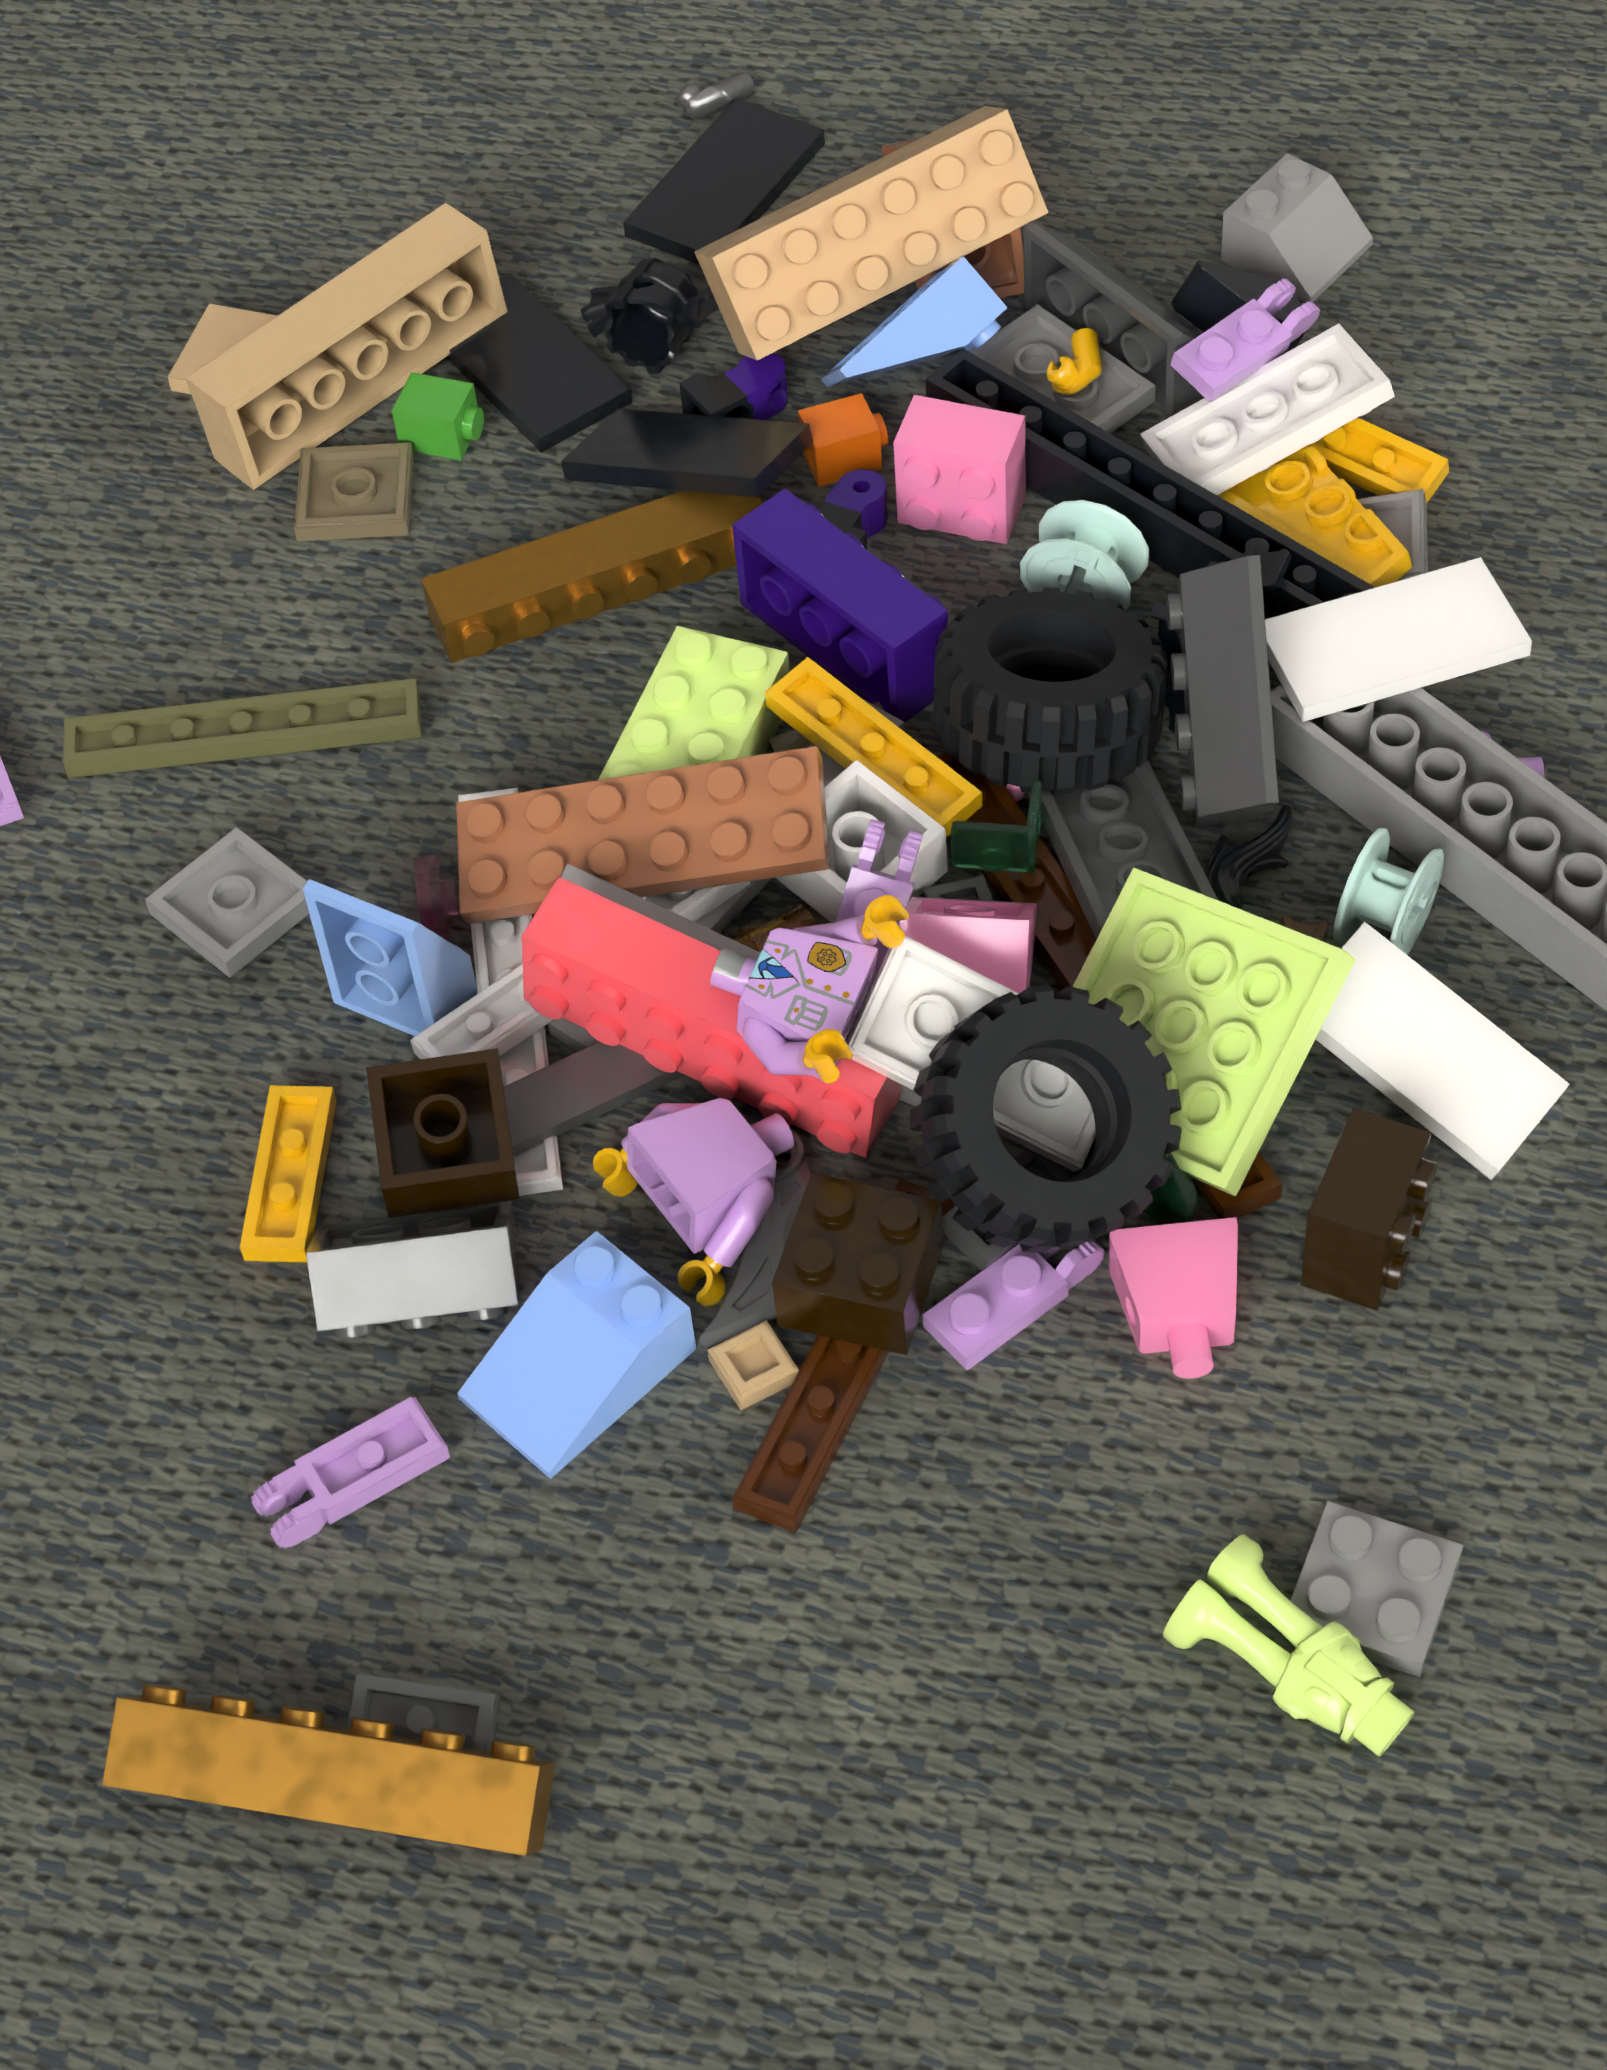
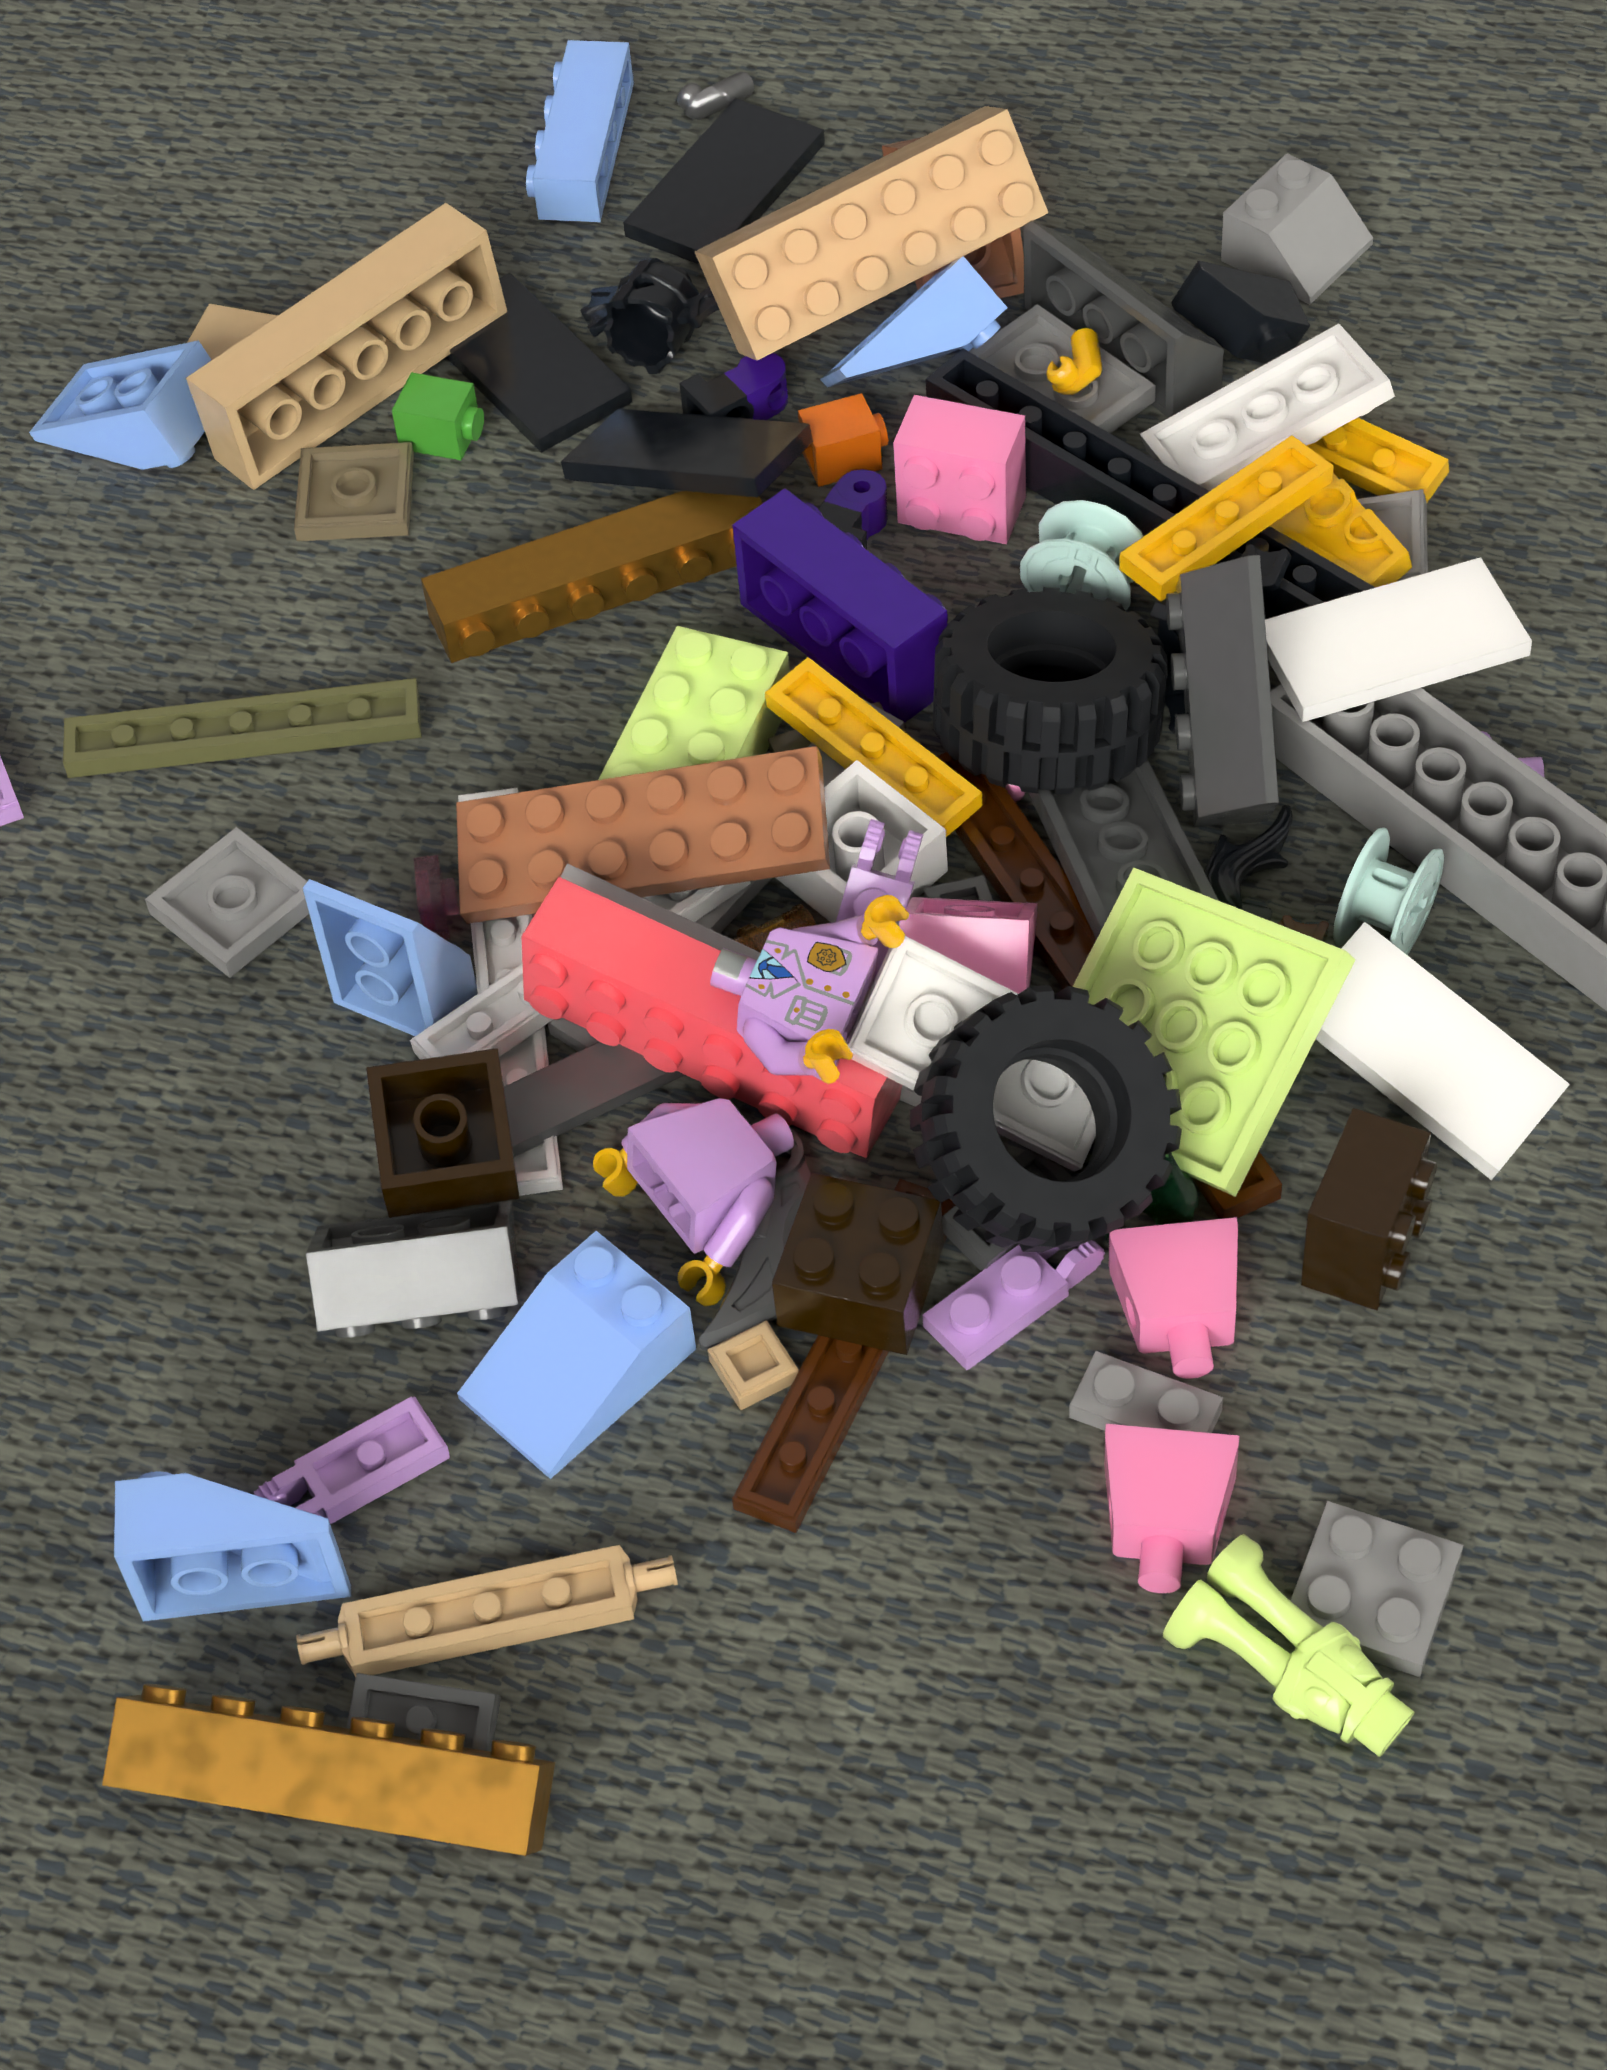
yellow plate [240,1085,337,1263] -> none
clear green bracket [951,780,1043,873] -> none
lavender hinge [1170,278,1321,402] -> none
none -> light blue slope [29,340,212,470]
none -> light blue slope [114,1471,351,1621]
none -> tan plate [296,1545,678,1678]
none -> light blue brick [526,40,634,222]
none -> light grey plate [1069,1351,1223,1433]
none -> bright pink torso [1104,1424,1239,1593]
none -> yellow plate [1119,435,1334,602]

